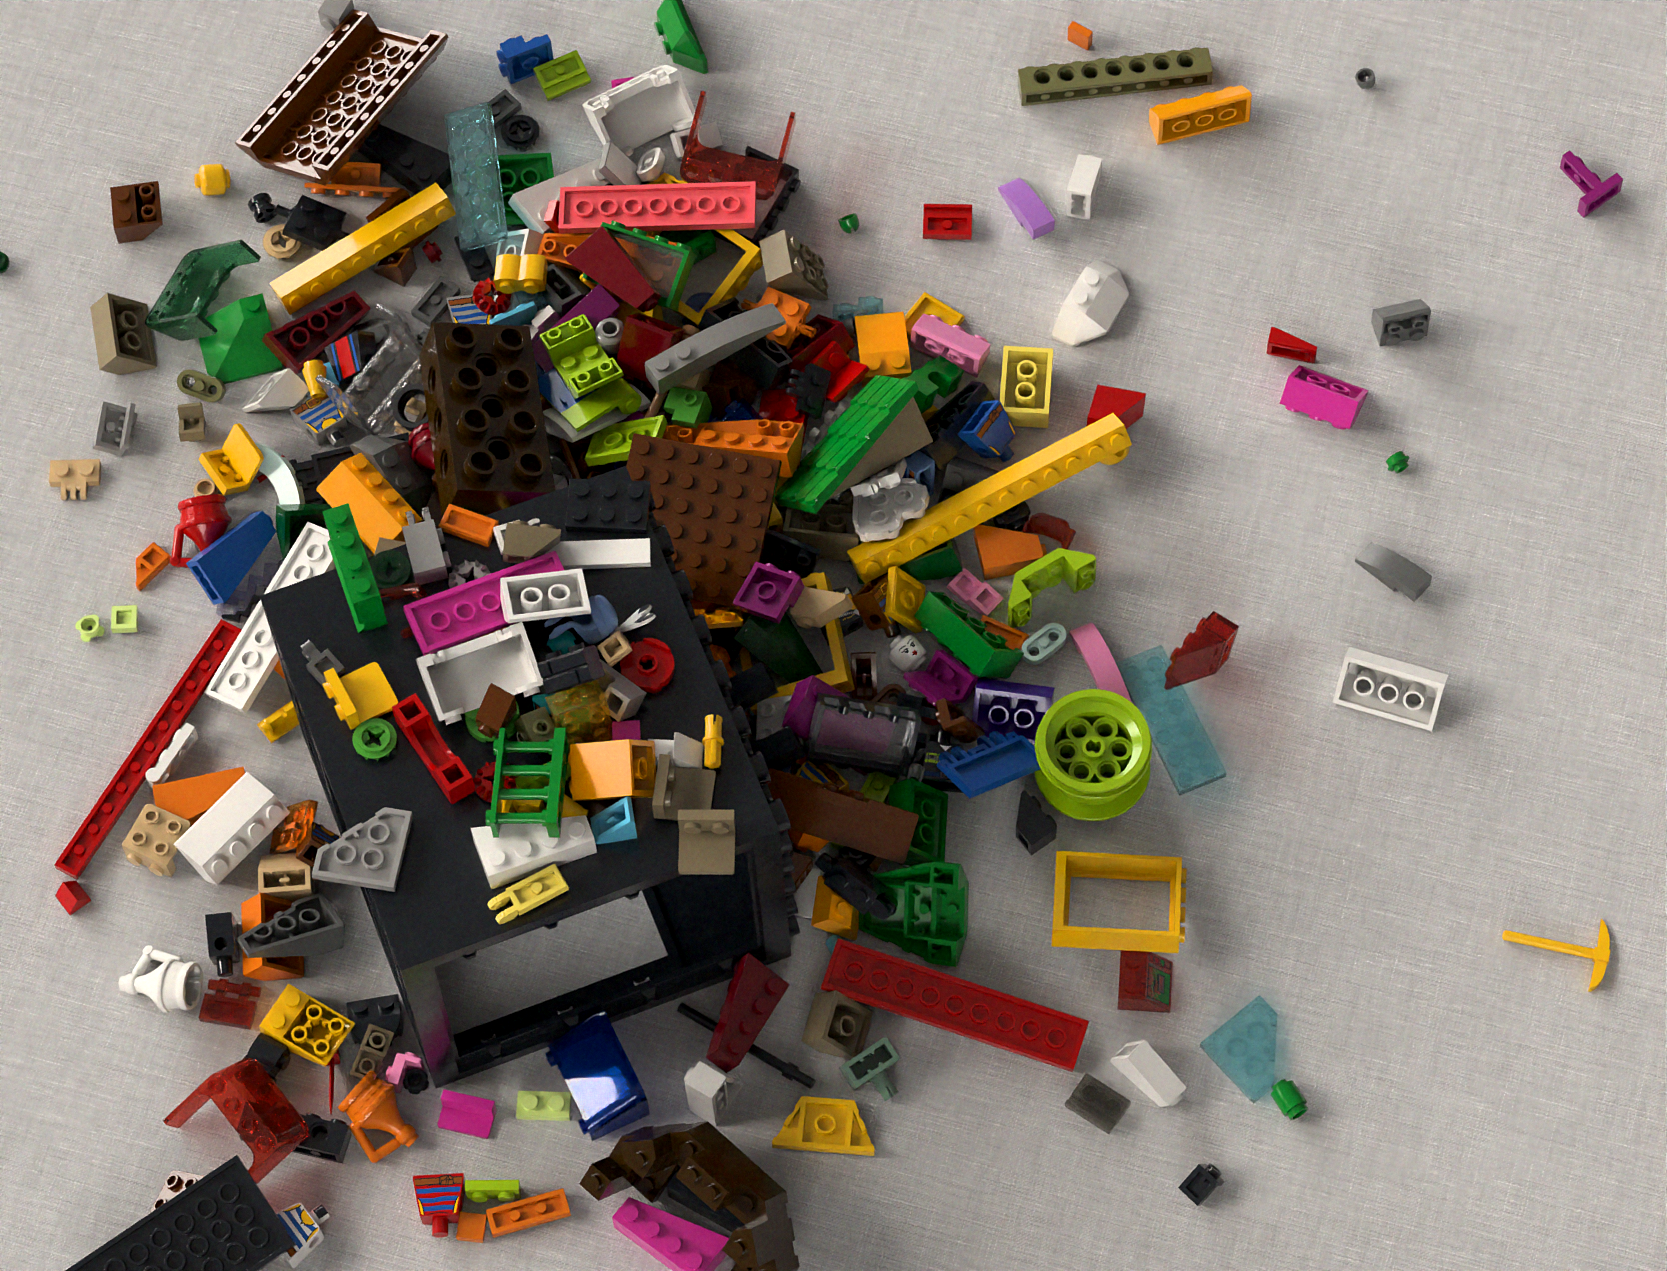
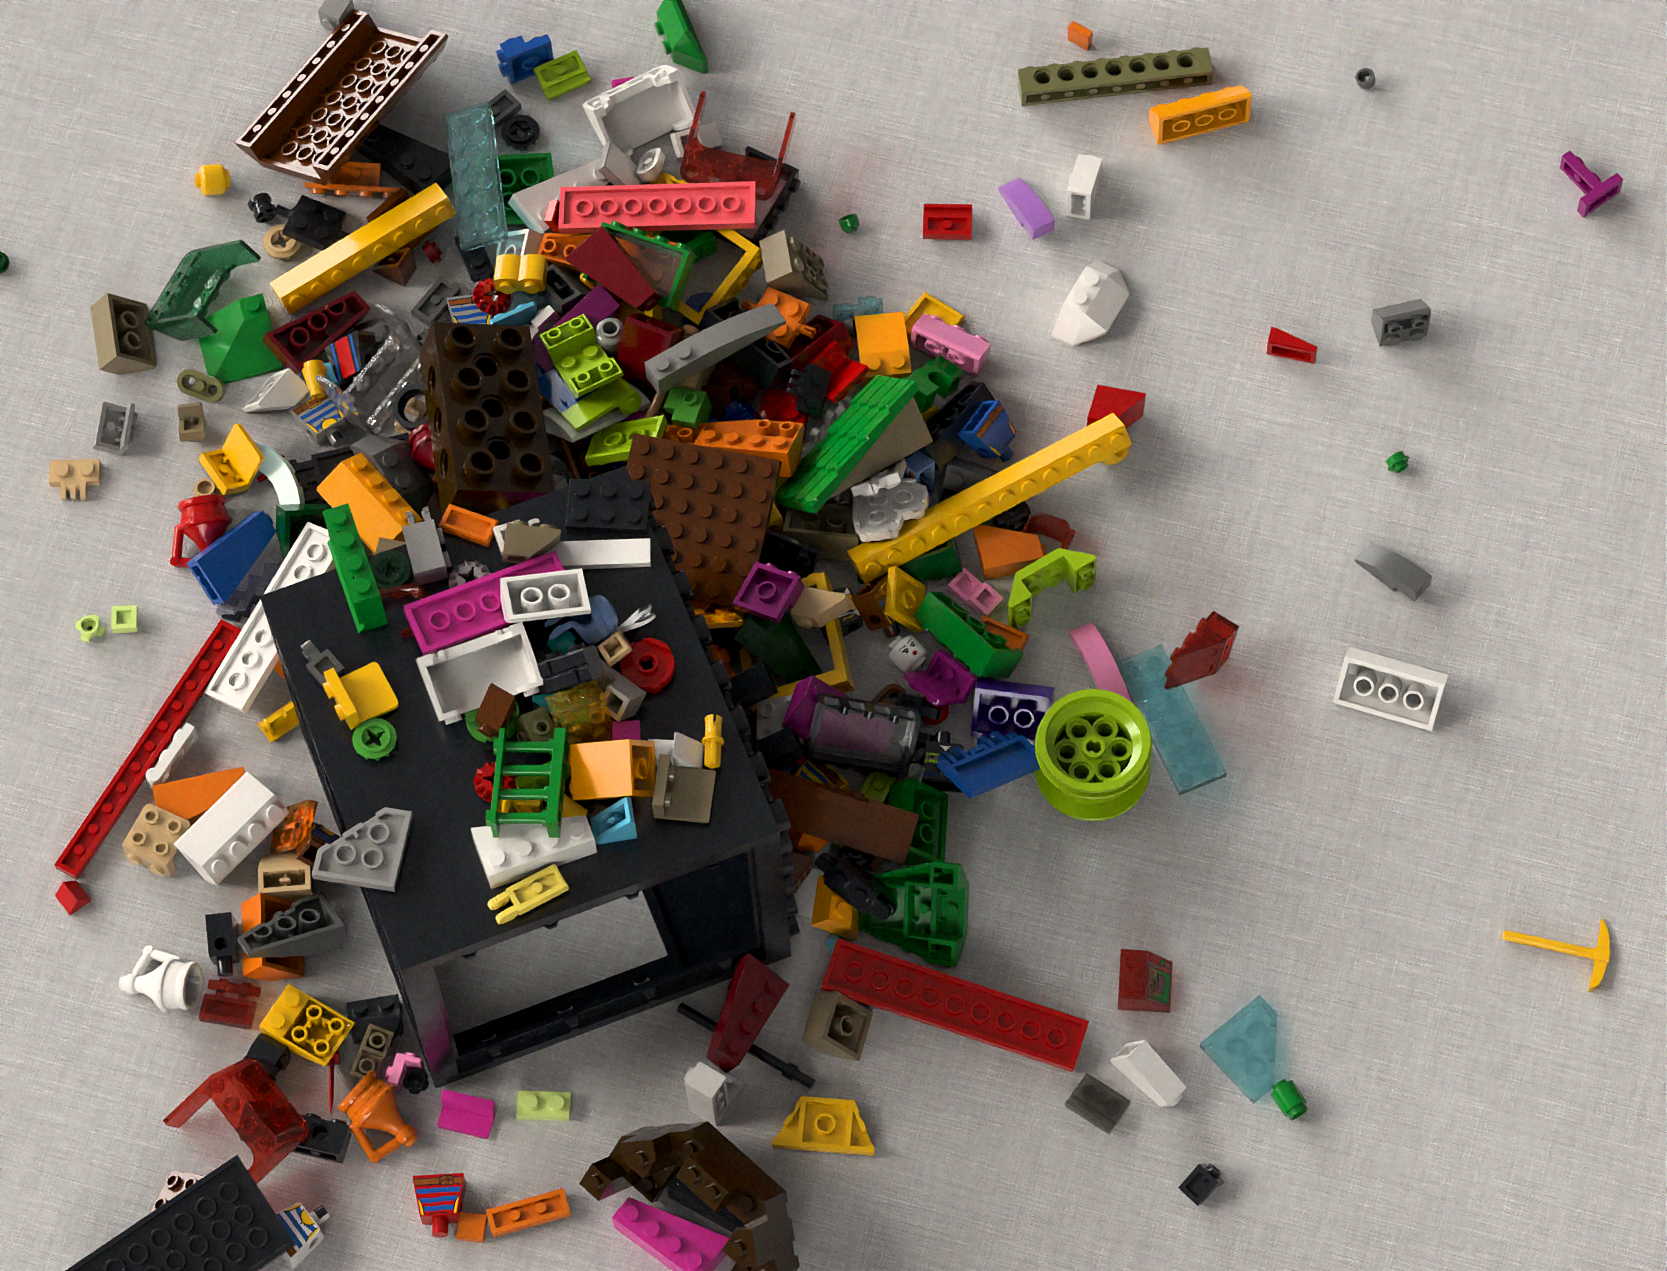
reddish brown slope [110,181,163,244] -> none
orange tile [136,542,171,591] -> none
red arch [392,693,476,804] -> none
lime plate [465,1179,521,1202] -> none
clear blue windscreen [545,1010,650,1141] -> none
dark tan bracket [678,810,736,875] -> none
sand green brick [839,1036,900,1101] -> none
reddish brown slope [850,652,877,701] -> none
reddish brown bracket [936,698,985,743] -> none
light yellow brick [1000,346,1053,428] -> none
black slope [1016,790,1057,856] -> none
light aqua plate [1022,623,1066,665] -> none
yellow window [1051,851,1187,953] -> none
dark pink slope [1279,365,1369,430] -> none

